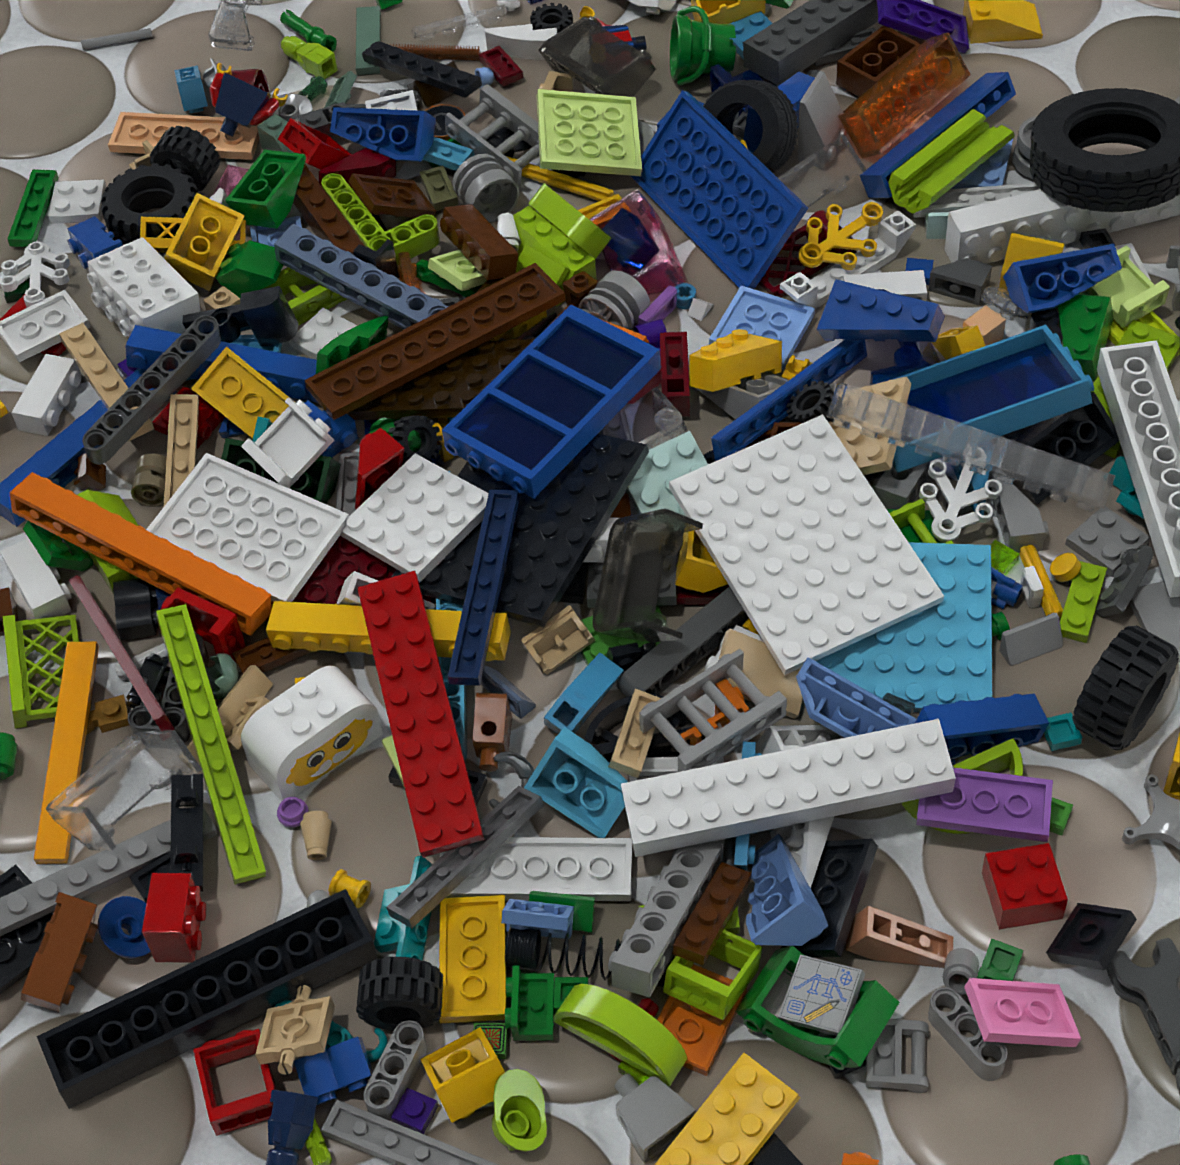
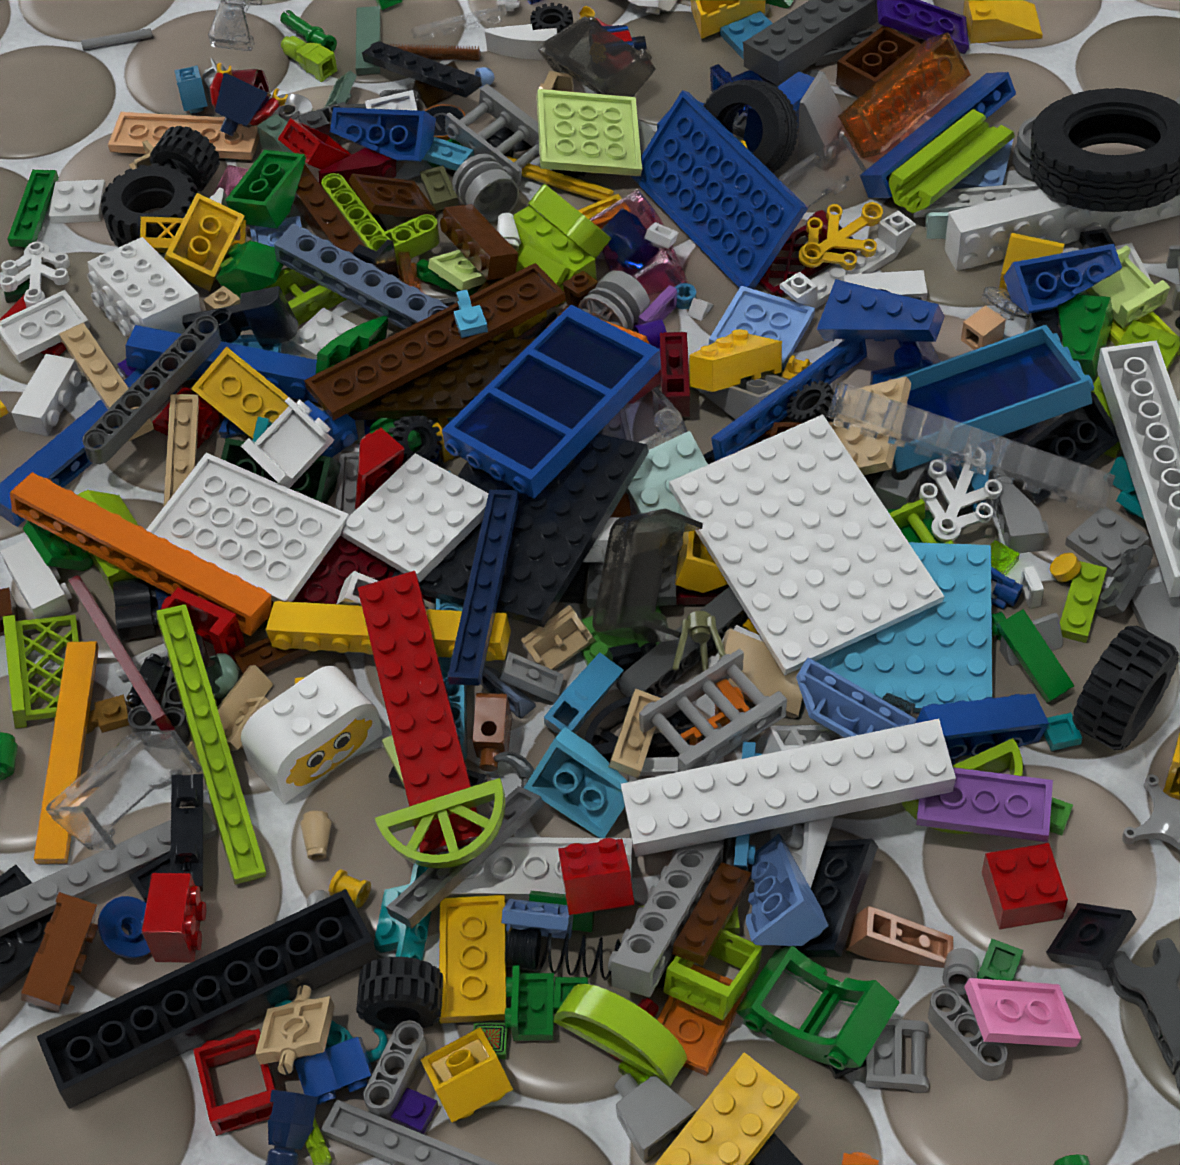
blue wedge [67,216,123,271] -> none
reddish brown tile [74,453,106,491] -> none
dark tan wheel [131,454,166,507] -> none
medium lavender plate [277,797,309,827] -> none
clear green pin [298,76,328,102] -> none
dark red plate [479,46,524,87] -> none
lime piece [492,1069,547,1152] -> none
green piece [670,6,736,85] -> none
light grey tile [778,955,865,1036] -> none
blue tile [905,258,934,285] -> none
dark grey slope [929,258,992,305] -> none
yellow slope [931,325,986,360] -> none
yellow axle [1019,544,1063,618] -> none
none -> lime window [375,778,505,868]
none -> medium azure plate [454,289,488,338]
none -> light grey plate [499,652,564,703]
none -> red brick [558,838,635,915]
none -> white plate [644,222,679,249]
none -> olive plant [672,611,726,672]
none -> green tile [996,609,1075,703]

